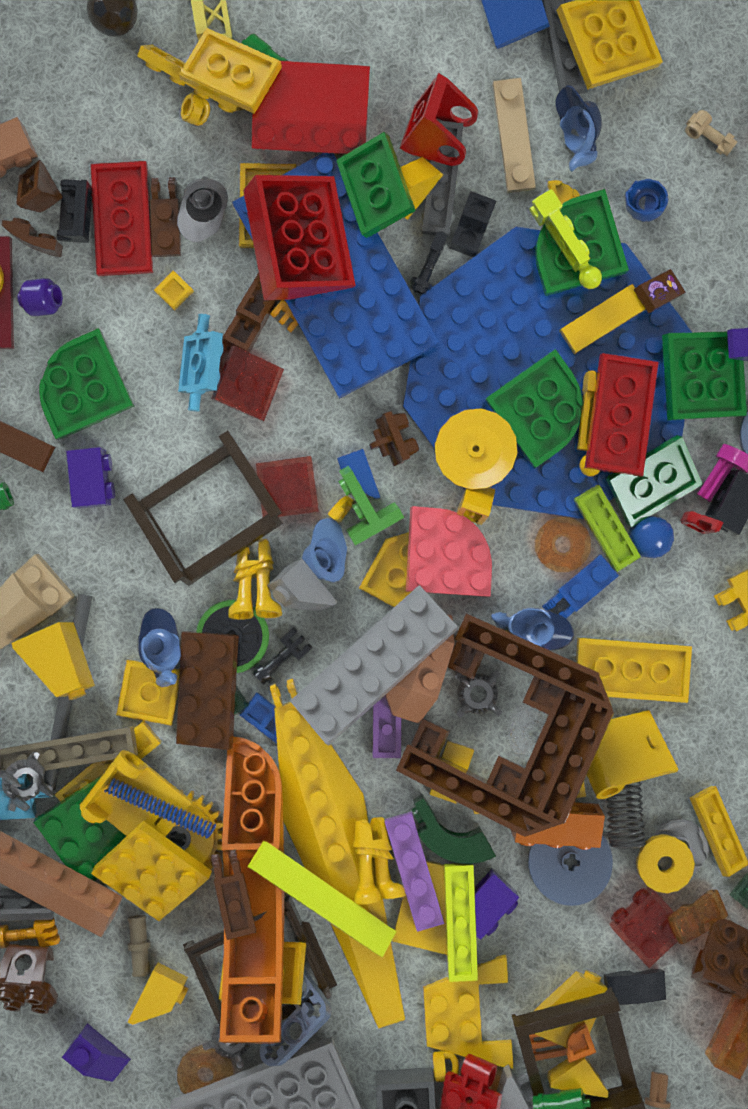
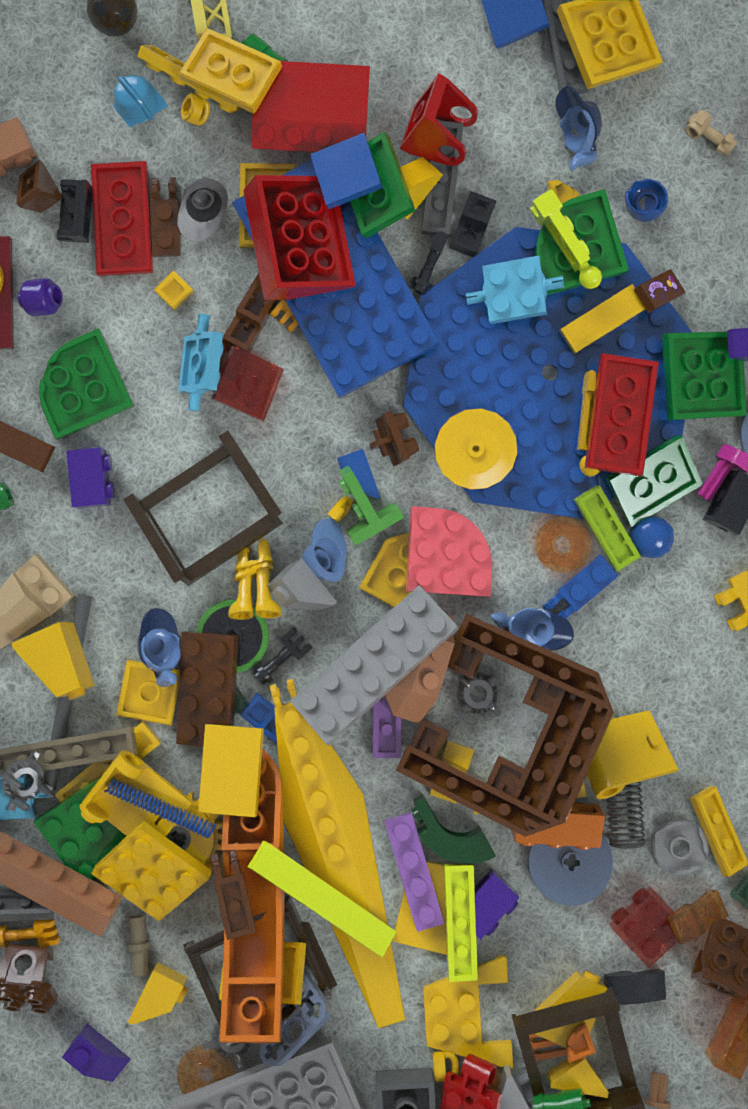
reddish brown slope [1,218,63,257] -> none
clear red plate [256,456,319,517] -> none
yellow piece [353,817,406,904] -> none
yellow slope [457,487,496,525] -> none
green plate [485,349,583,469] -> none
tan plate [493,78,536,193] -> none
yellow plate [576,637,692,703] -> none
yellow tile [636,834,695,893] -> none
red tile [680,511,723,534] -> none
none -> dark azure piece [113,75,168,128]
none -> yellow tile [198,724,264,817]
none -> blue tile [310,133,383,209]
none -> medium azure plate [466,256,564,324]

